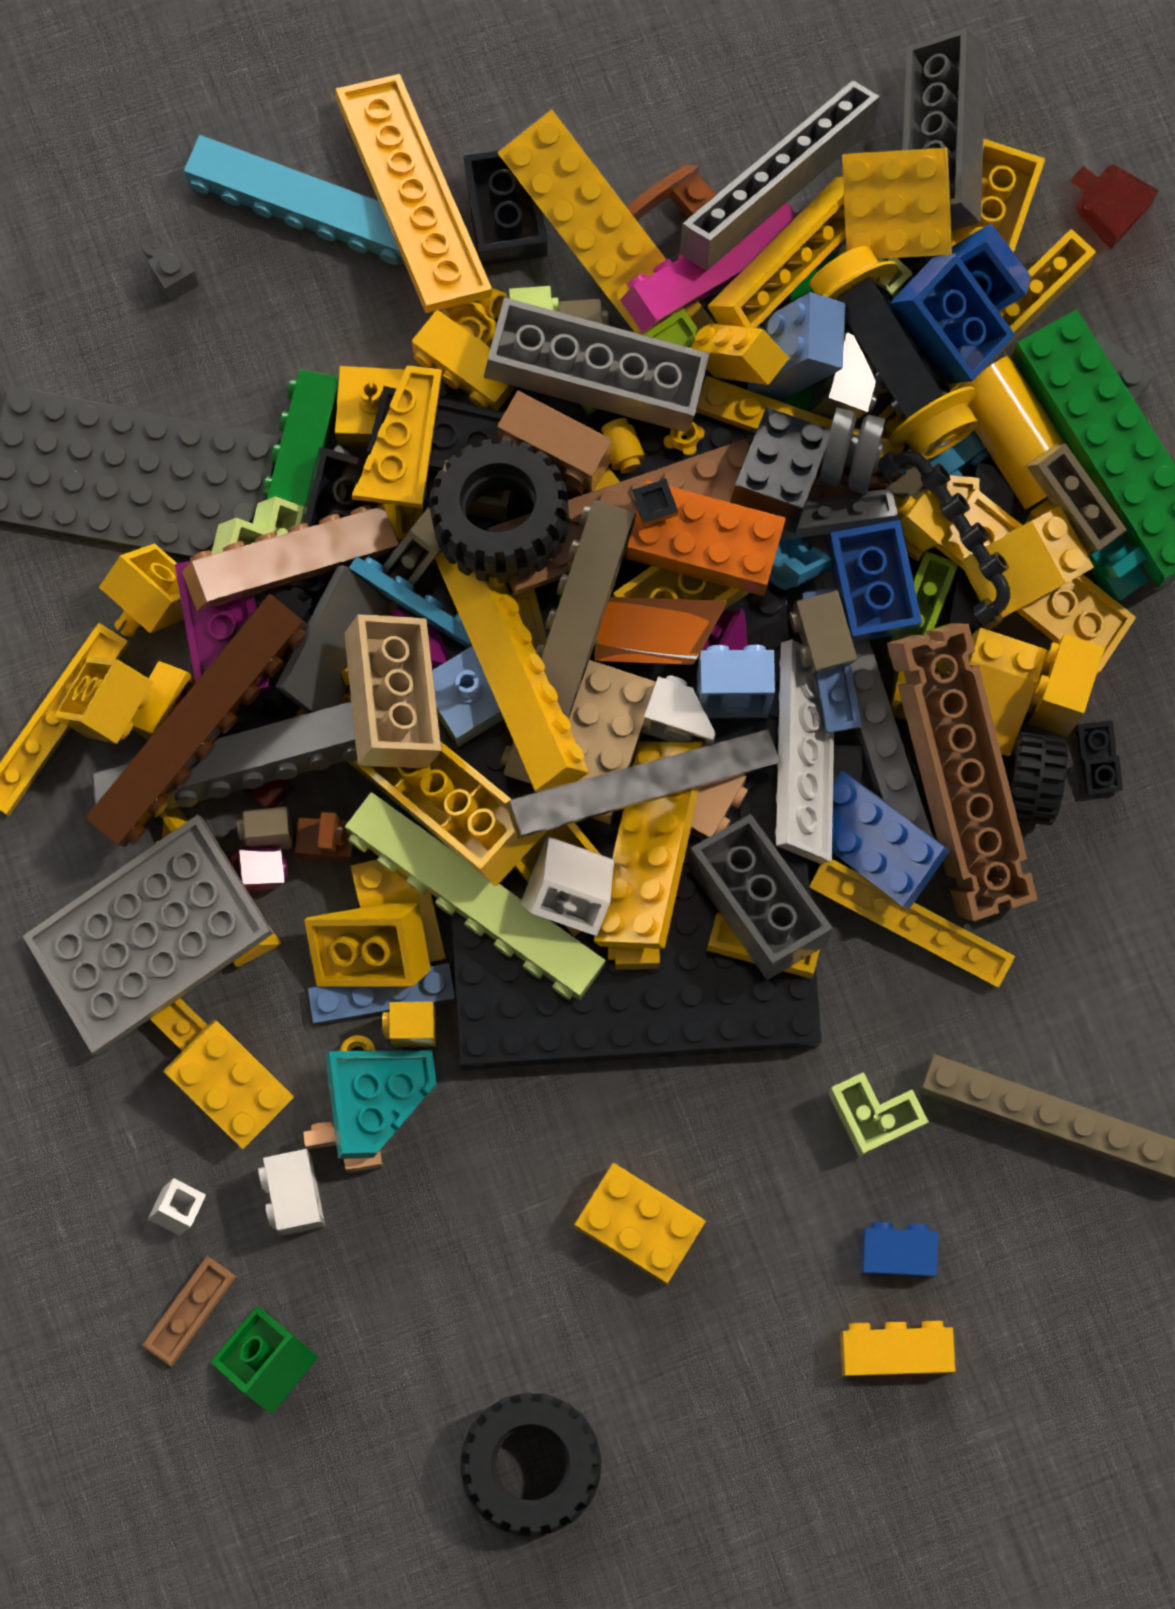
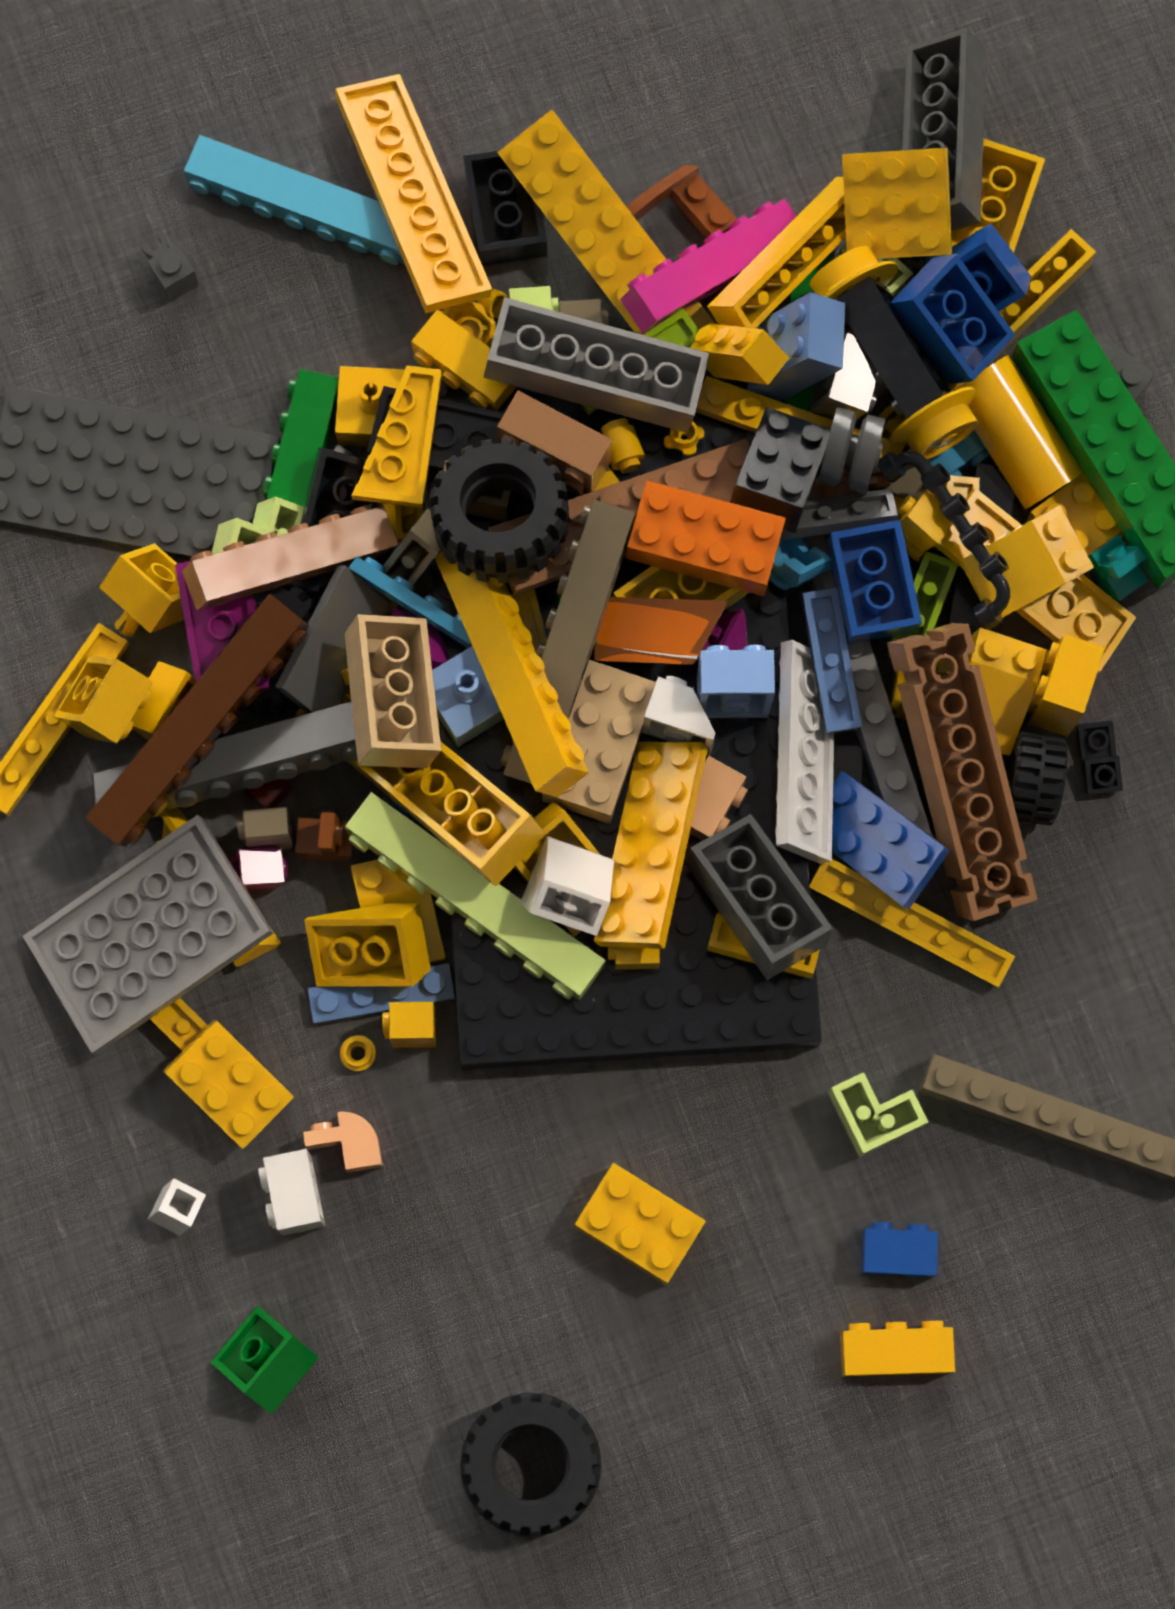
medium nougat tile [142,1256,238,1367] -> none
teal plate [325,1050,437,1159] -> none
tile [506,729,780,838] -> none
black plate [632,478,678,527] -> none
dark grey brick [680,80,880,271] -> none
dark tan brick [789,590,857,675] -> none
dark tan brick [1026,444,1127,551] -> none
clear red torso [1071,164,1159,249] -> none

